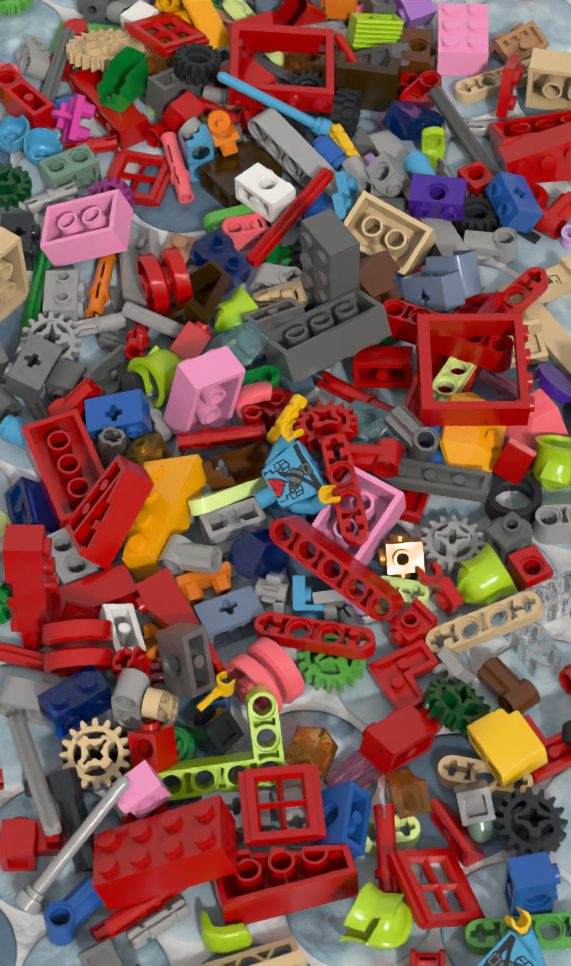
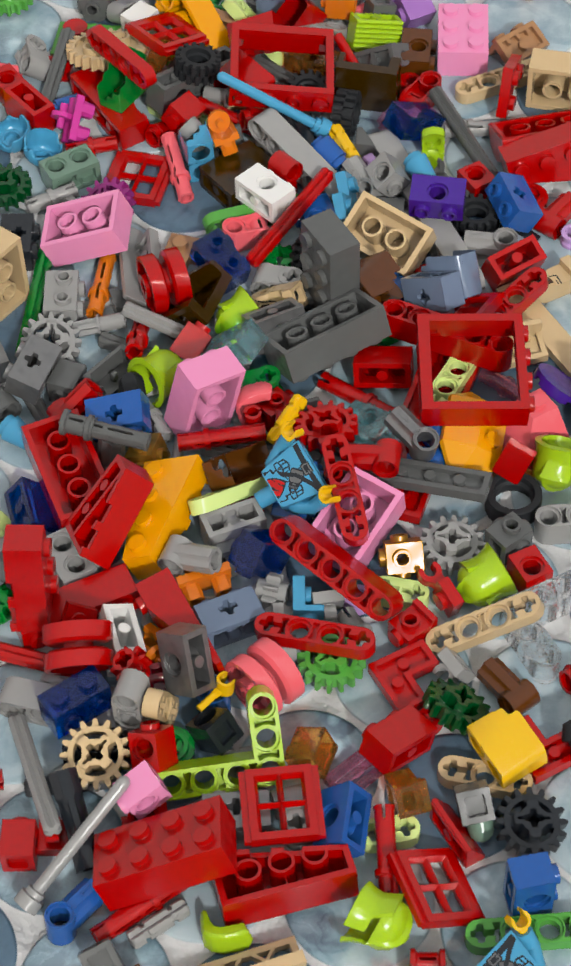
none -> dark grey pin [58,408,152,452]
none -> red beam [86,24,157,89]
none -> red piece [268,150,303,194]
none -> red brick [480,234,547,292]

